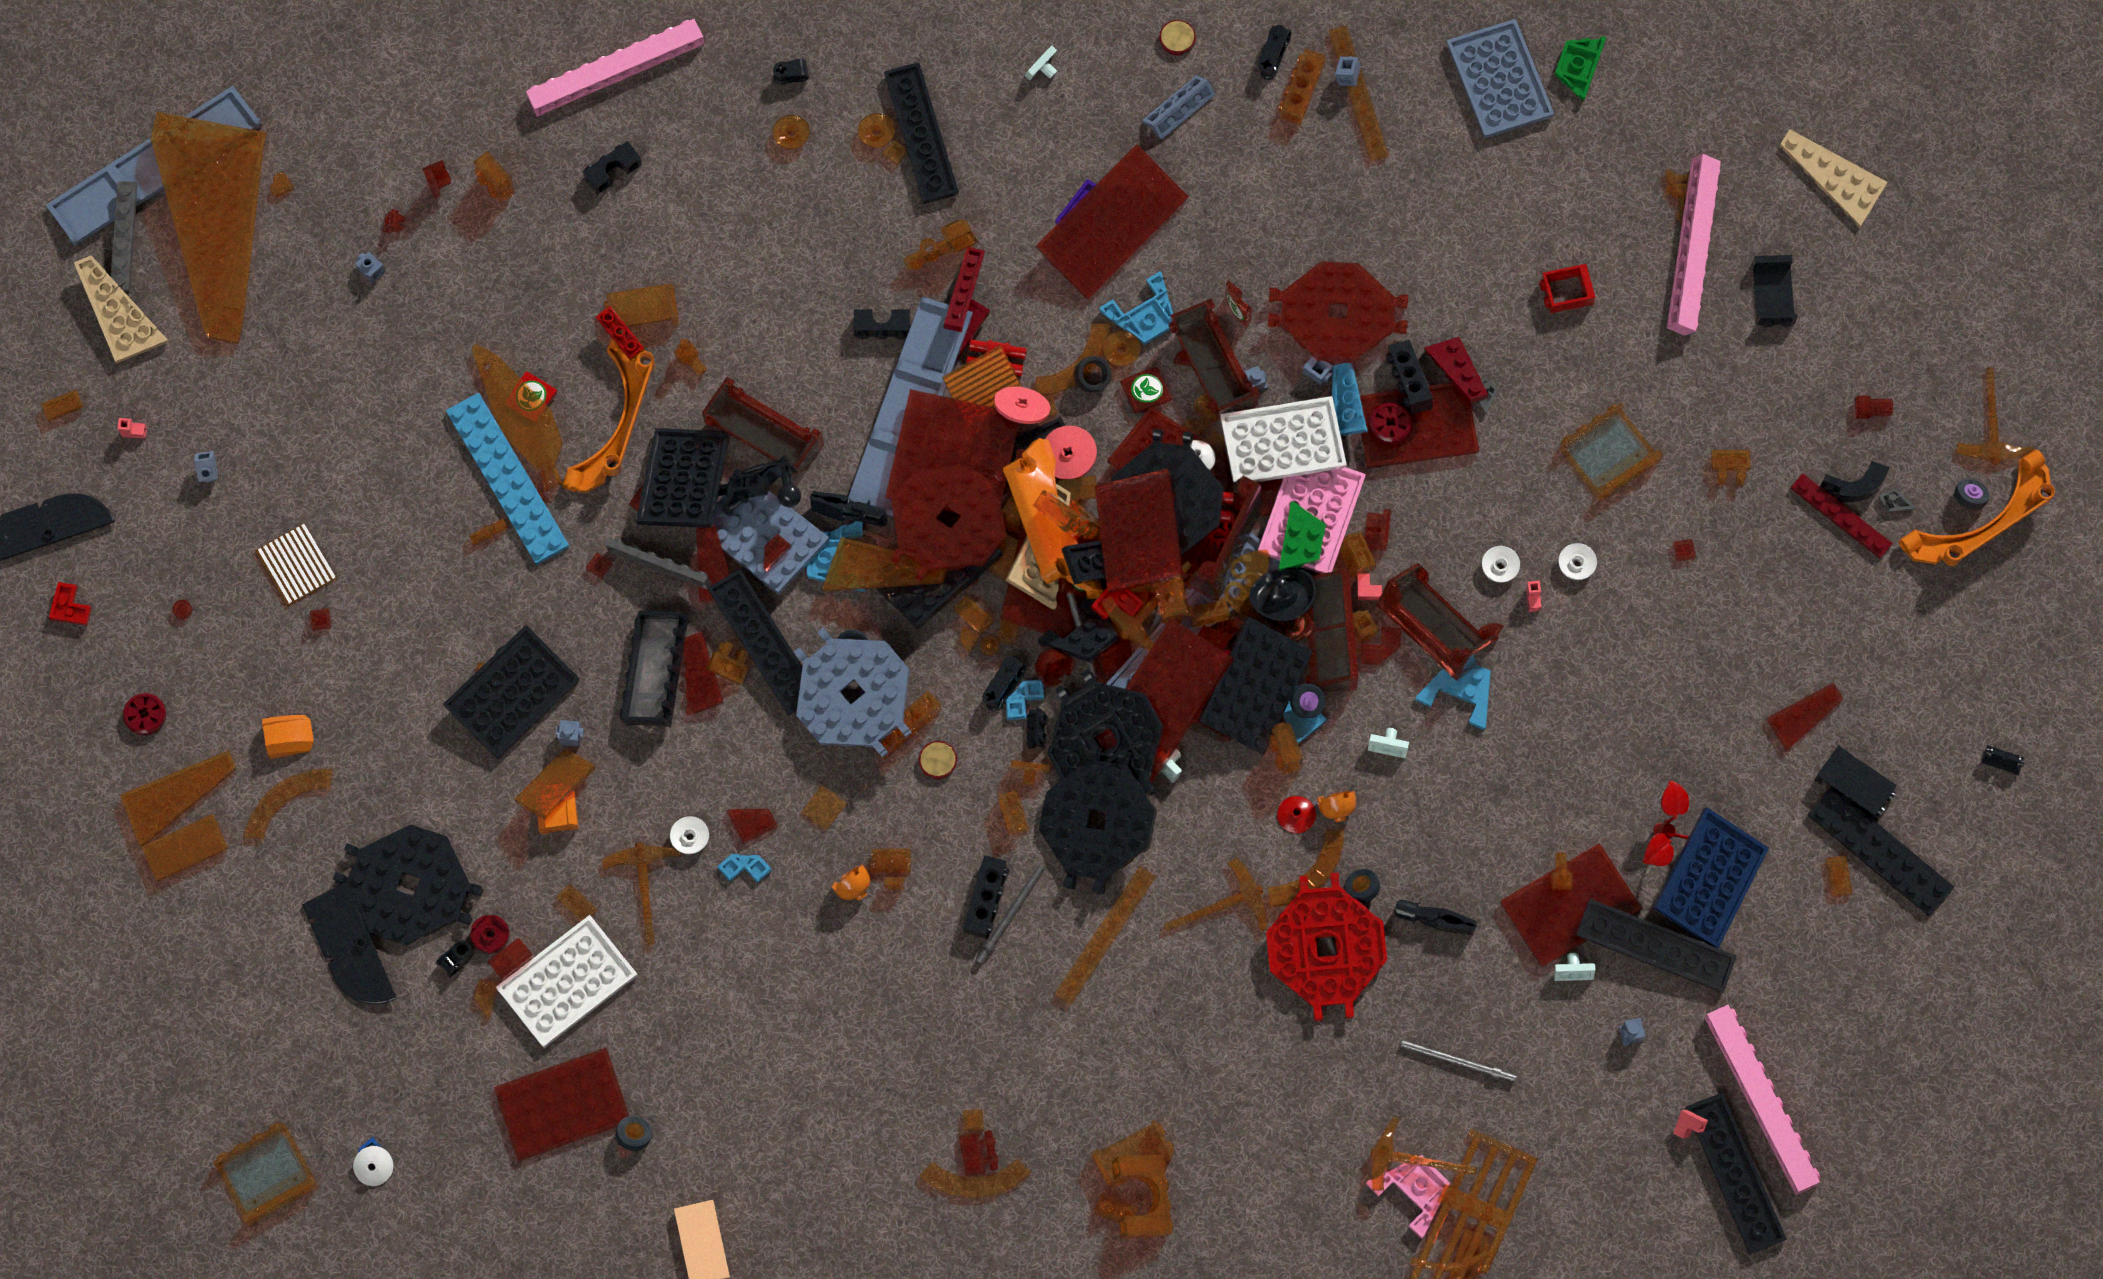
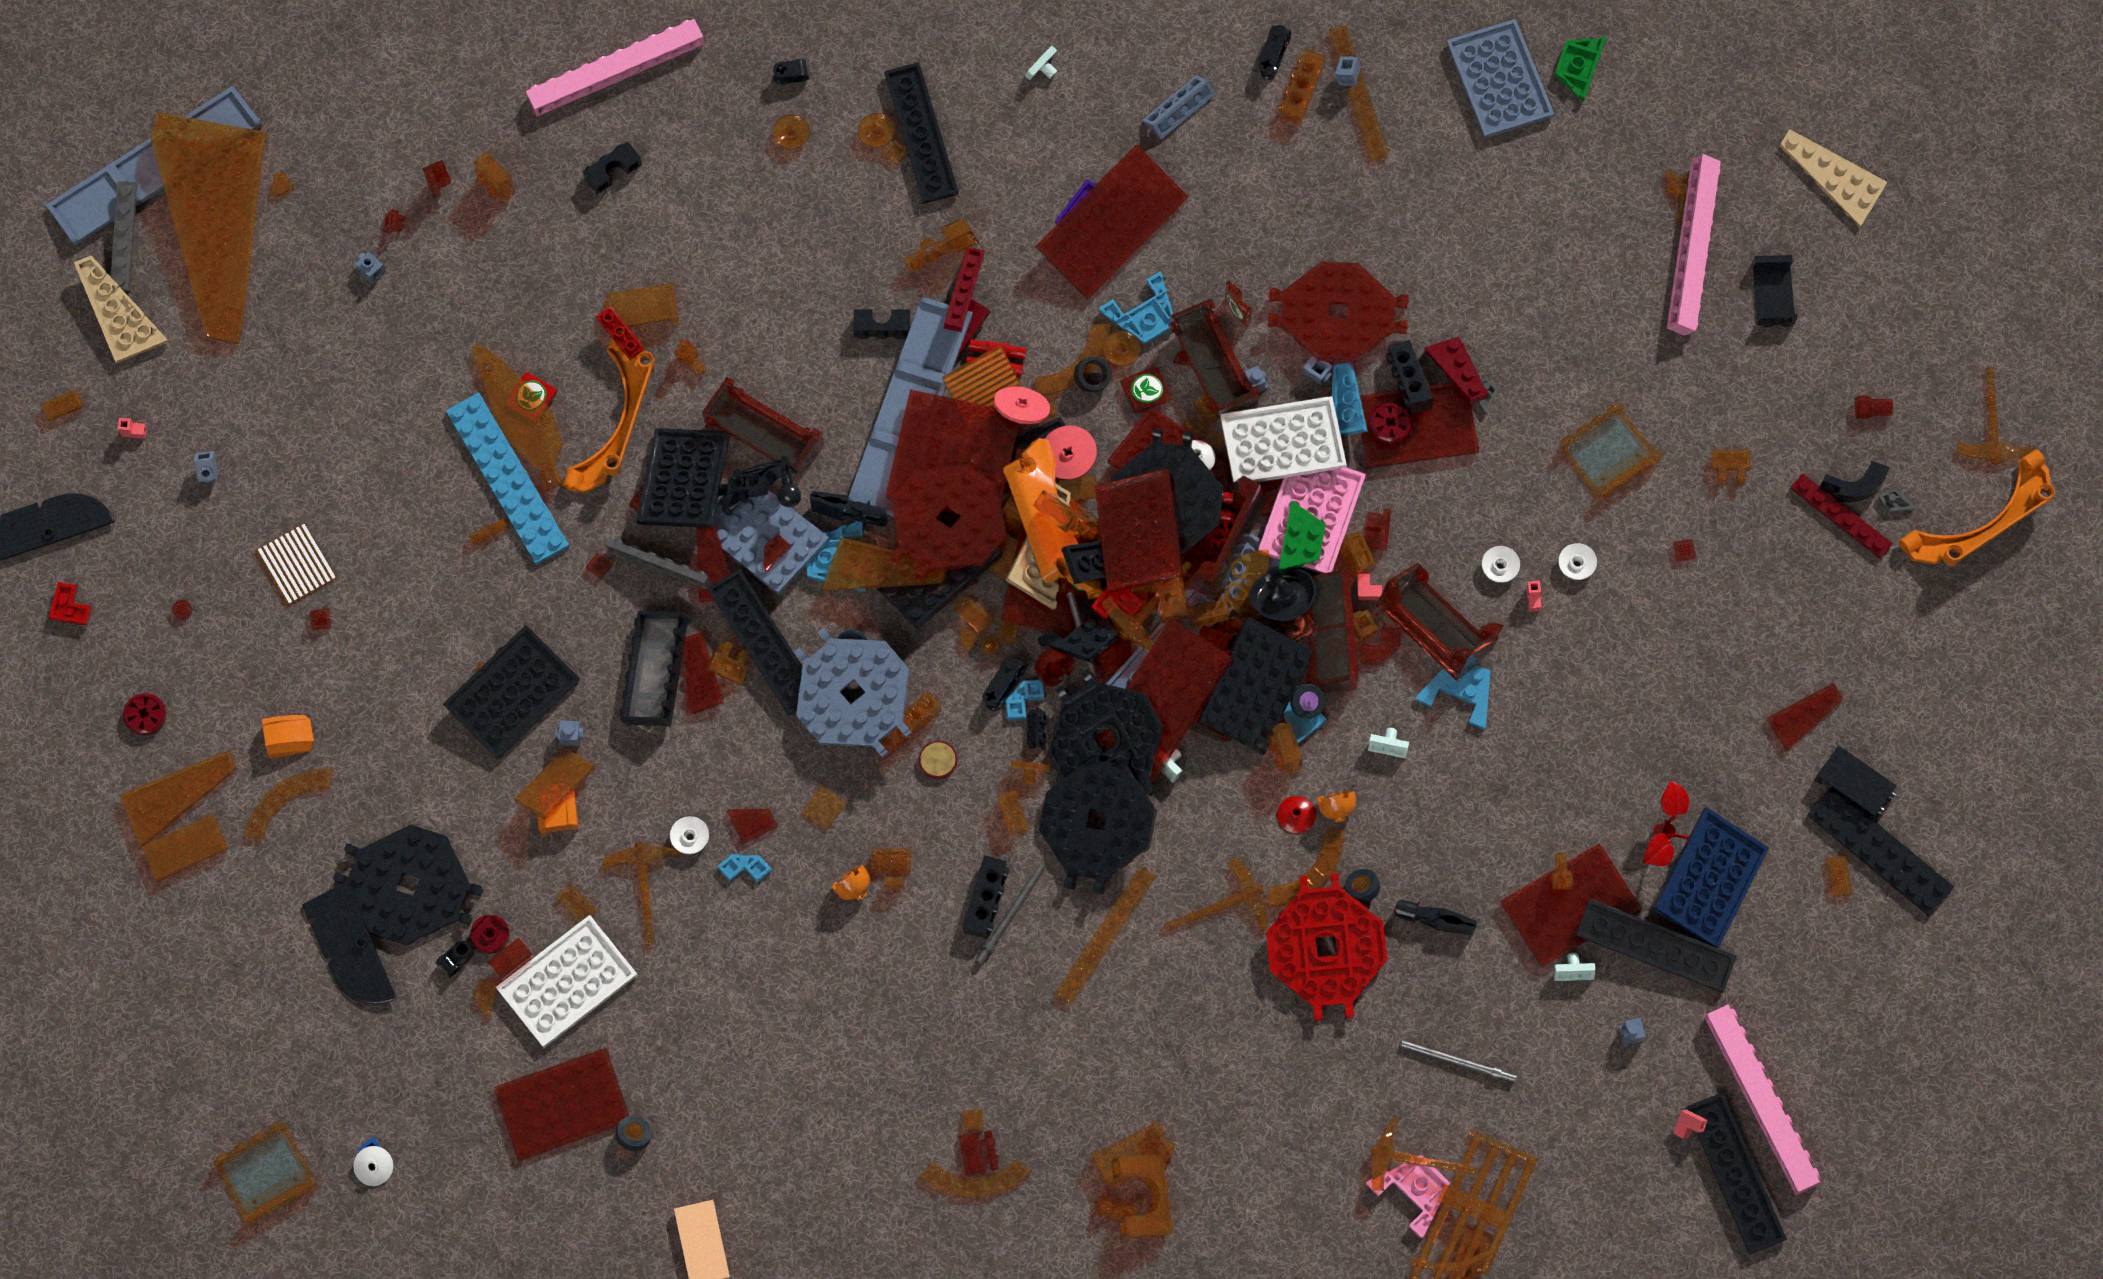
pearl gold tile [1159,20,1196,56] -> none
red window [1539,264,1596,314] -> none
black wheel [1954,479,1989,510] -> none
black hinge [1981,745,2025,775] -> none

